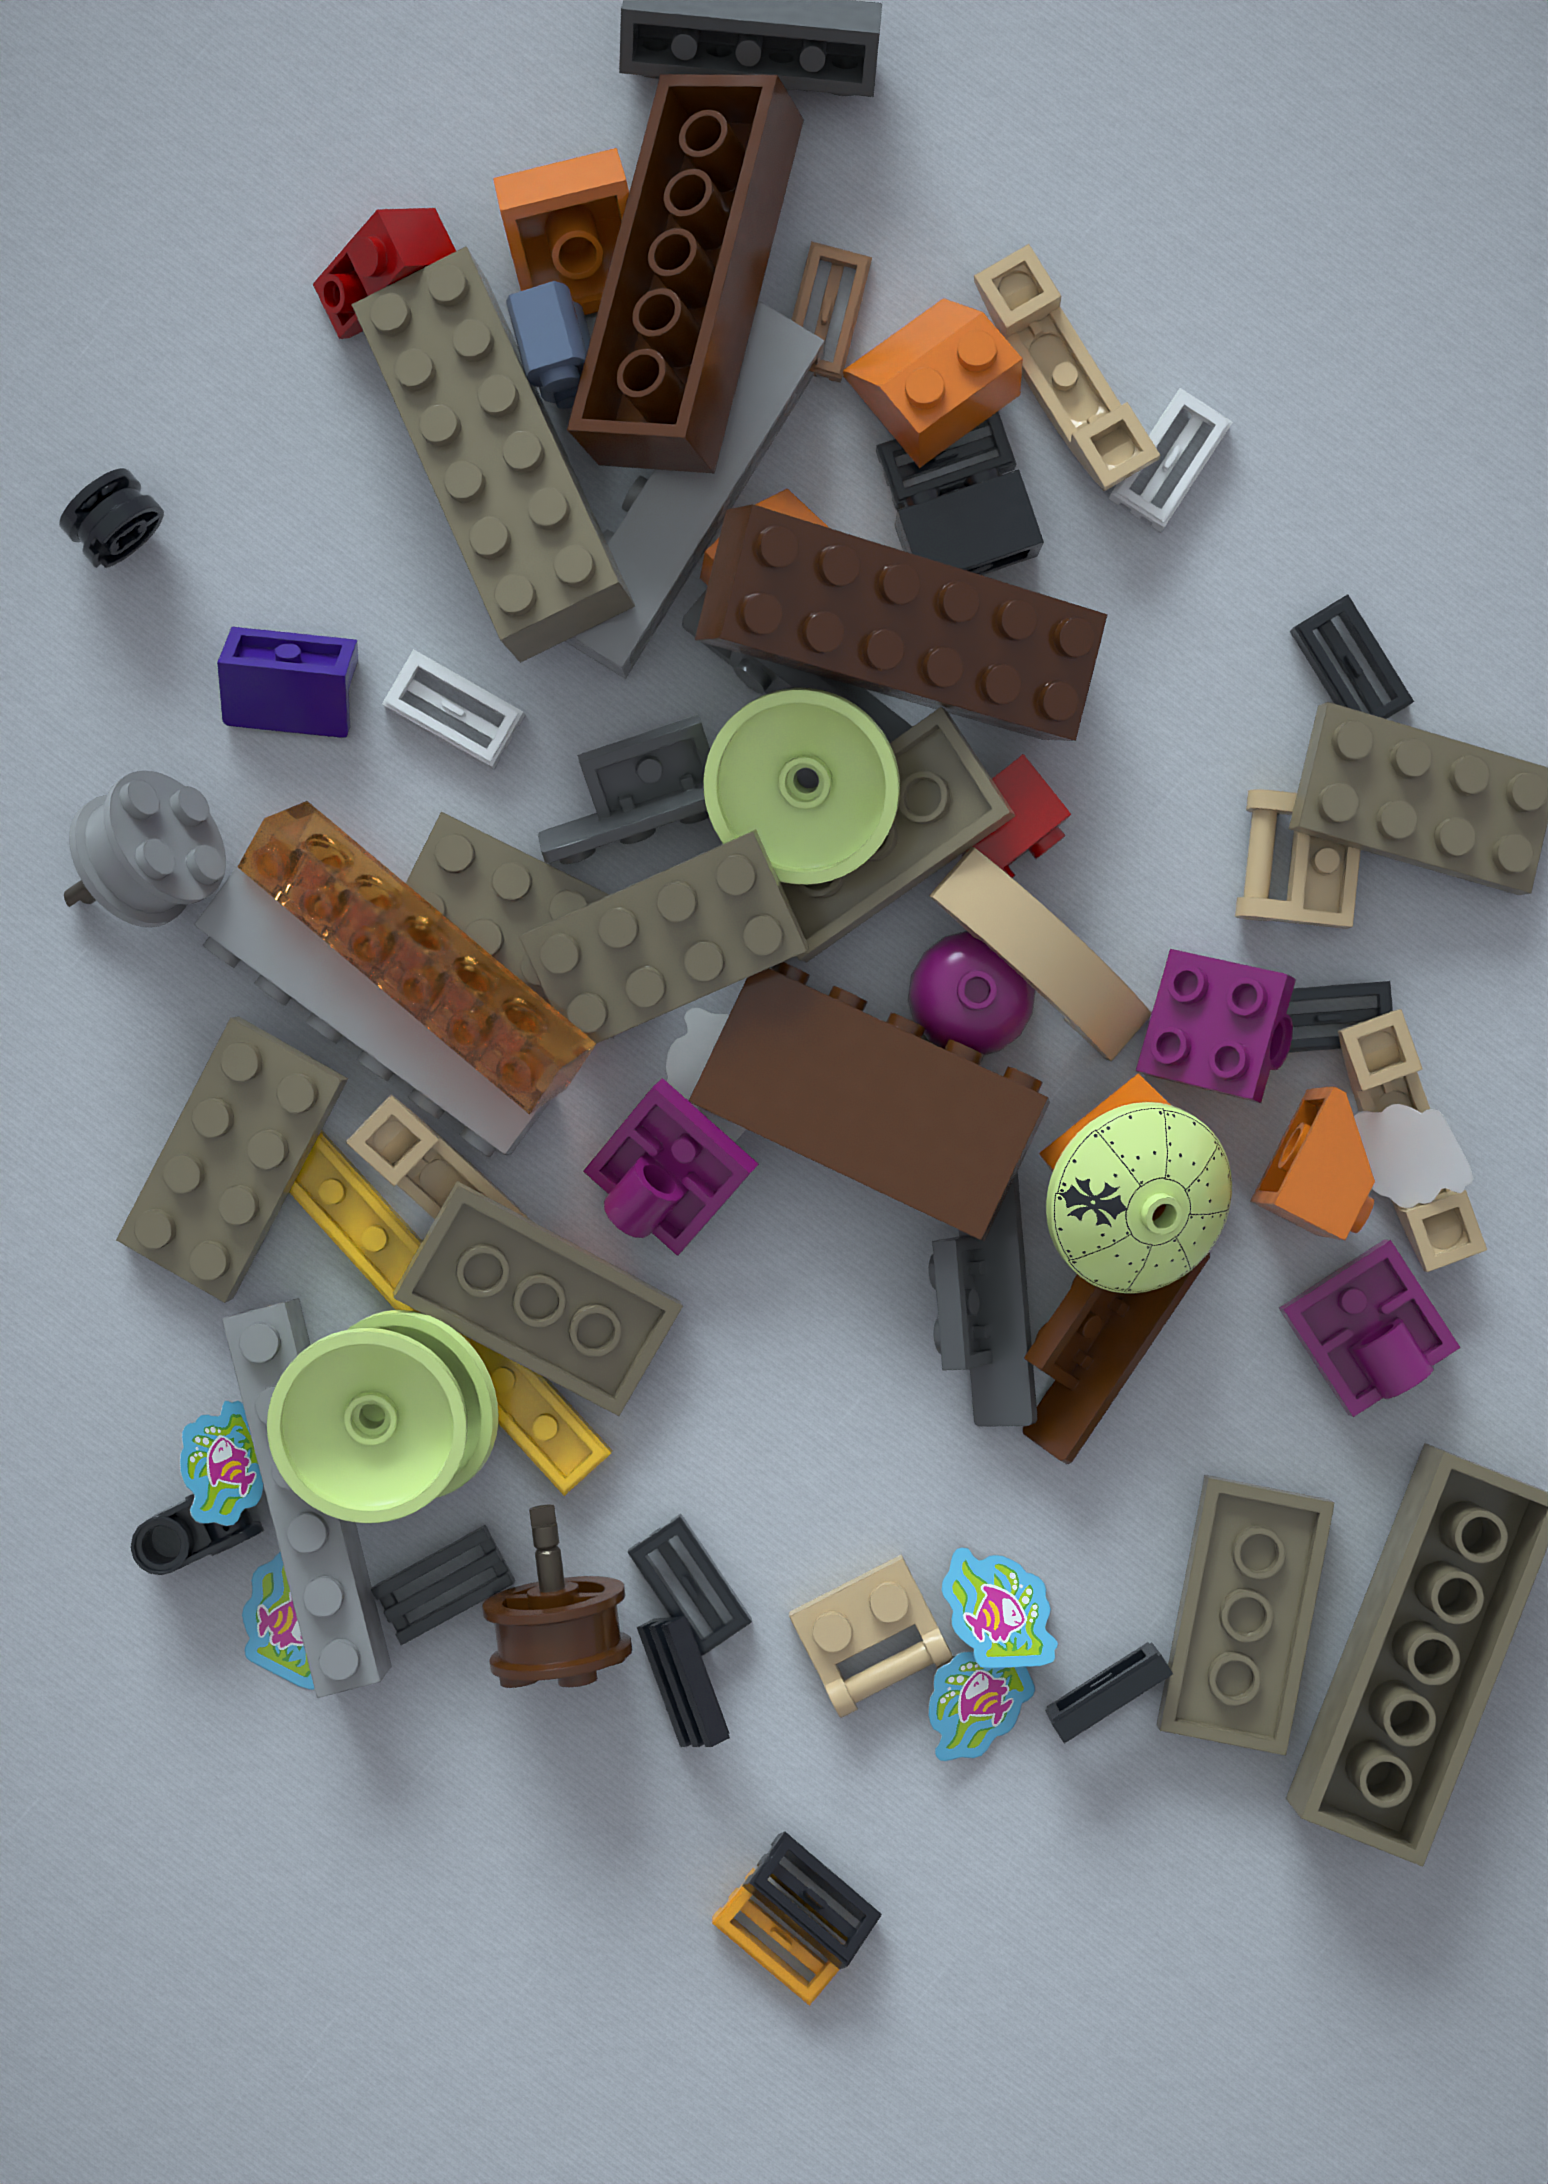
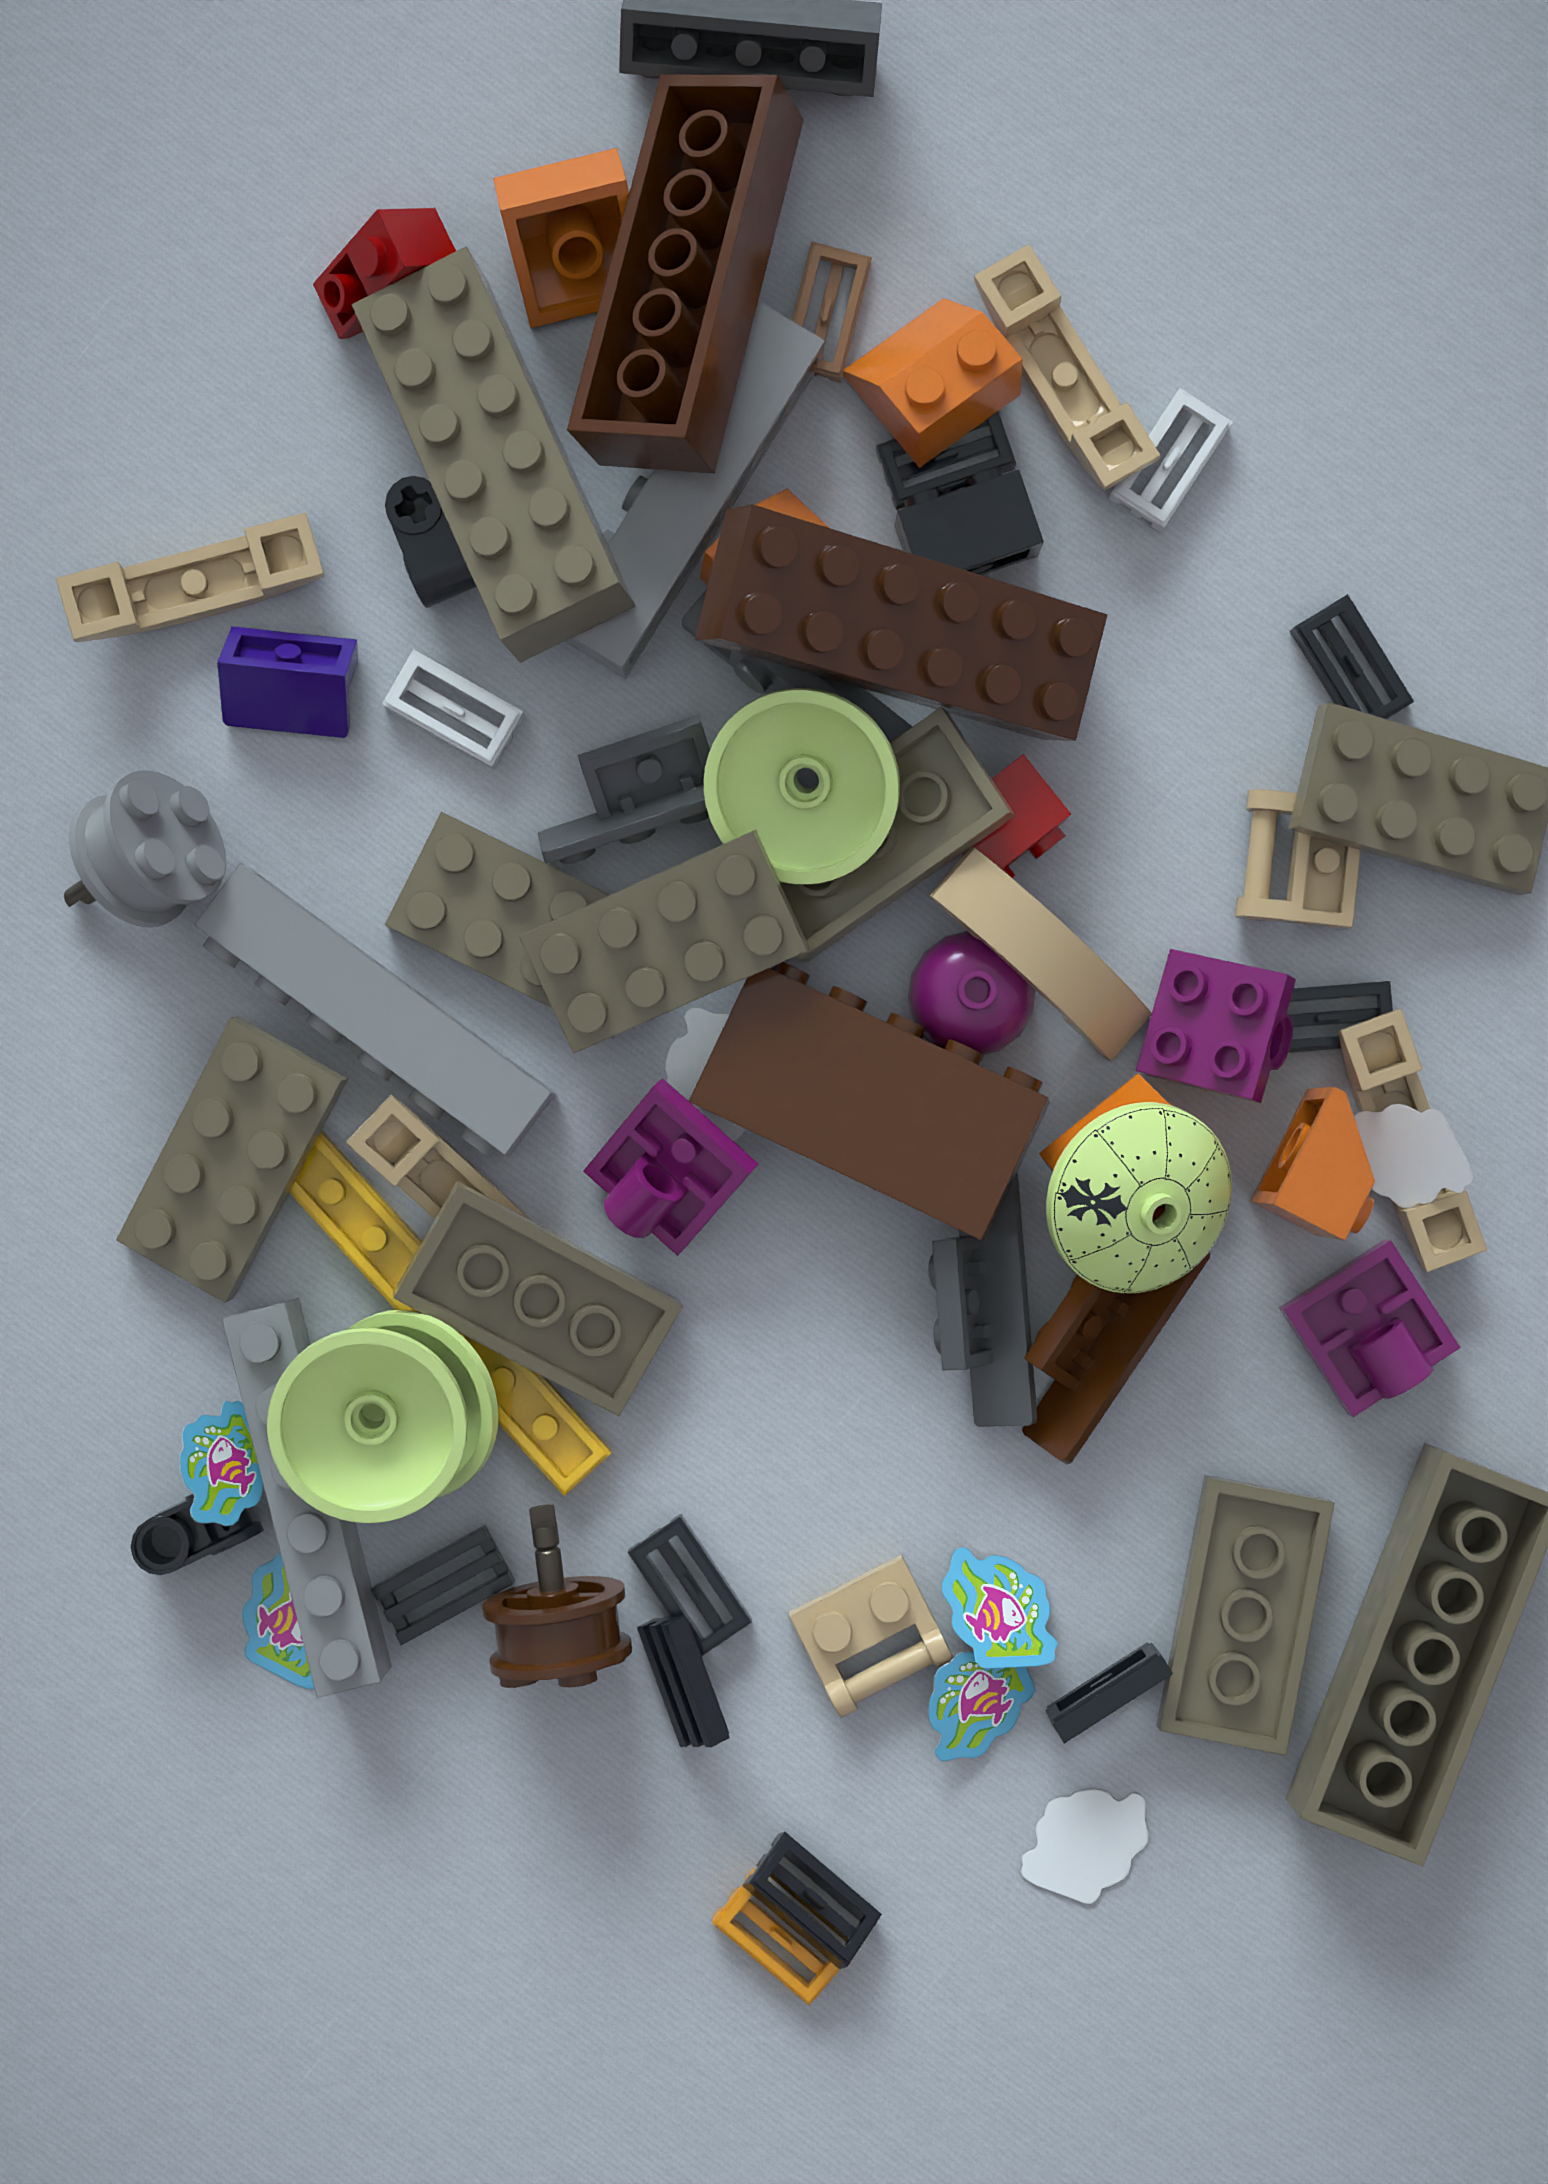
black wheel [59,468,164,568] -> none
clear orange brick [237,801,596,1115] -> none
sand blue brick [506,281,591,409] -> none
none -> tan slope [56,513,324,642]
none -> black piece [385,476,476,608]
none -> white sticker [1020,1789,1149,1904]

